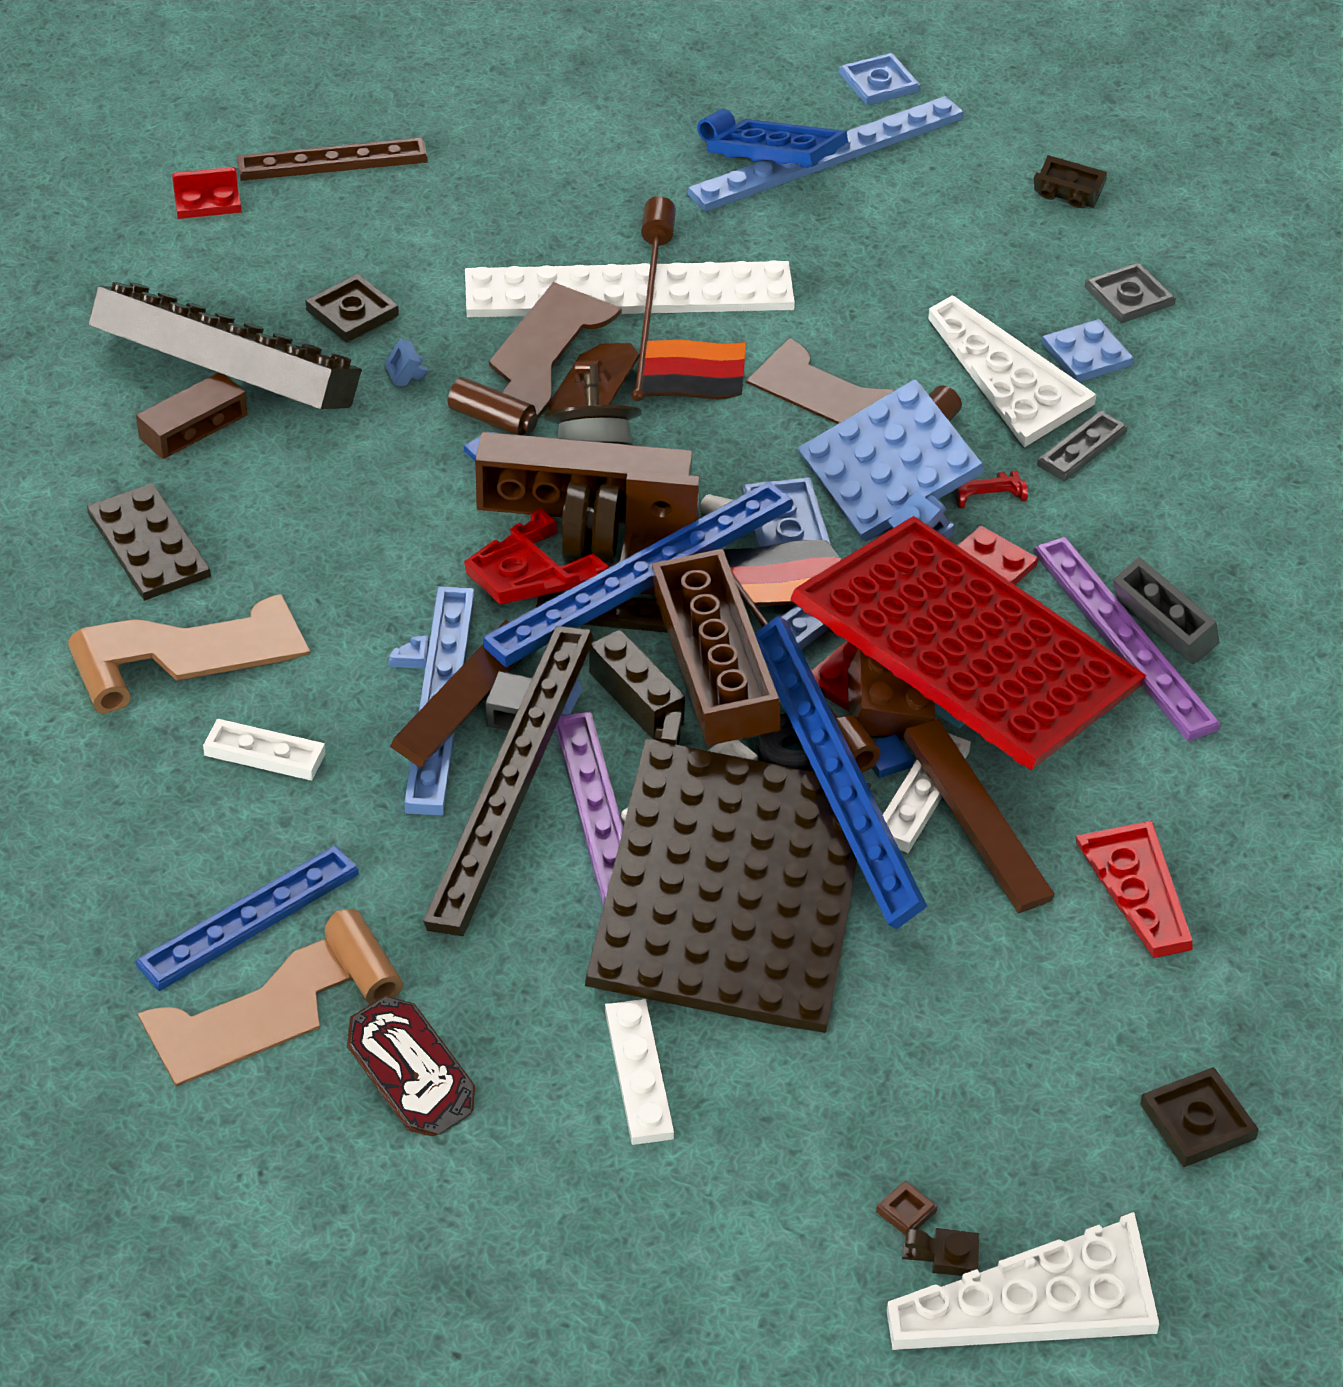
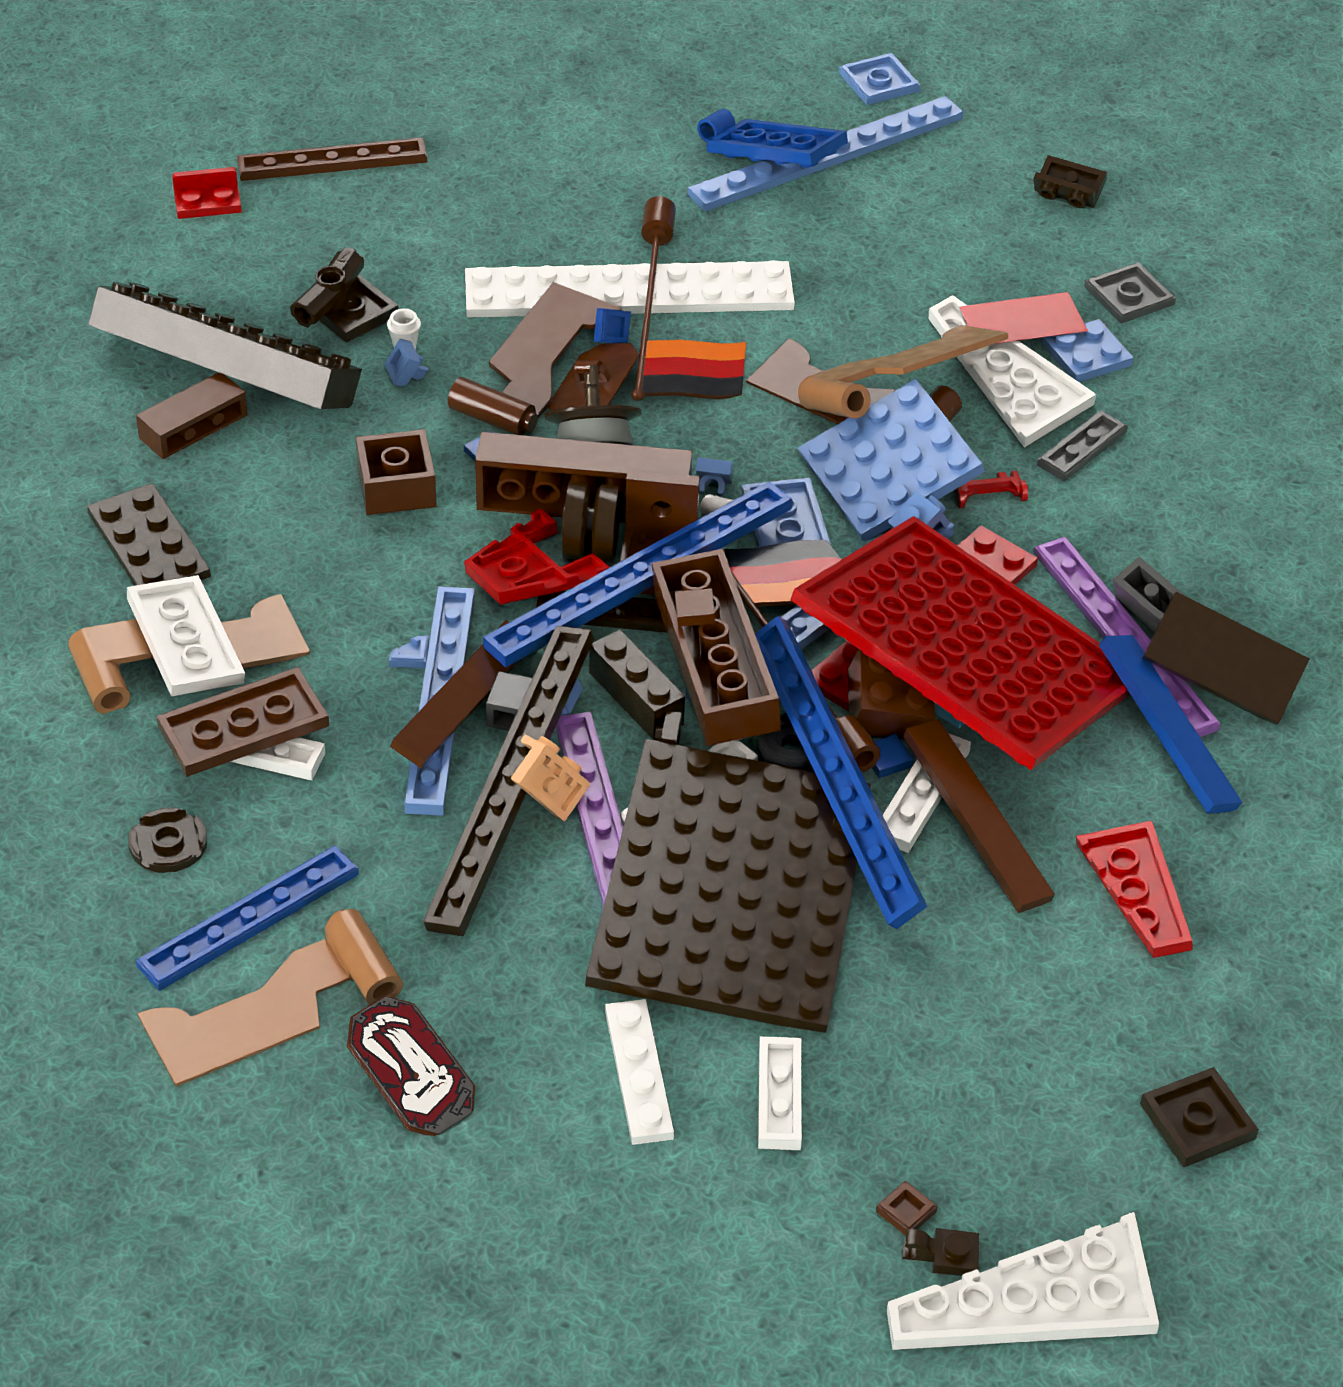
none -> white plate [127,575,245,697]
none -> tile [128,808,207,873]
none -> reddish brown plate [156,667,329,777]
none -> dark brown piece [290,247,364,328]
none -> reddish brown brick [356,429,437,515]
none -> white cone [387,309,421,350]
none -> light nougat bracket [511,735,591,822]
none -> blue tile [594,308,631,343]
none -> tile [675,588,715,627]
none -> medium blue tile [696,457,734,497]
none -> white plate [758,1036,802,1150]
none -> medium nougat door [798,325,1009,419]
none -> sticker [959,292,1088,344]
none -> blue tile [1099,635,1243,814]
none -> dark brown tile [1142,592,1310,725]

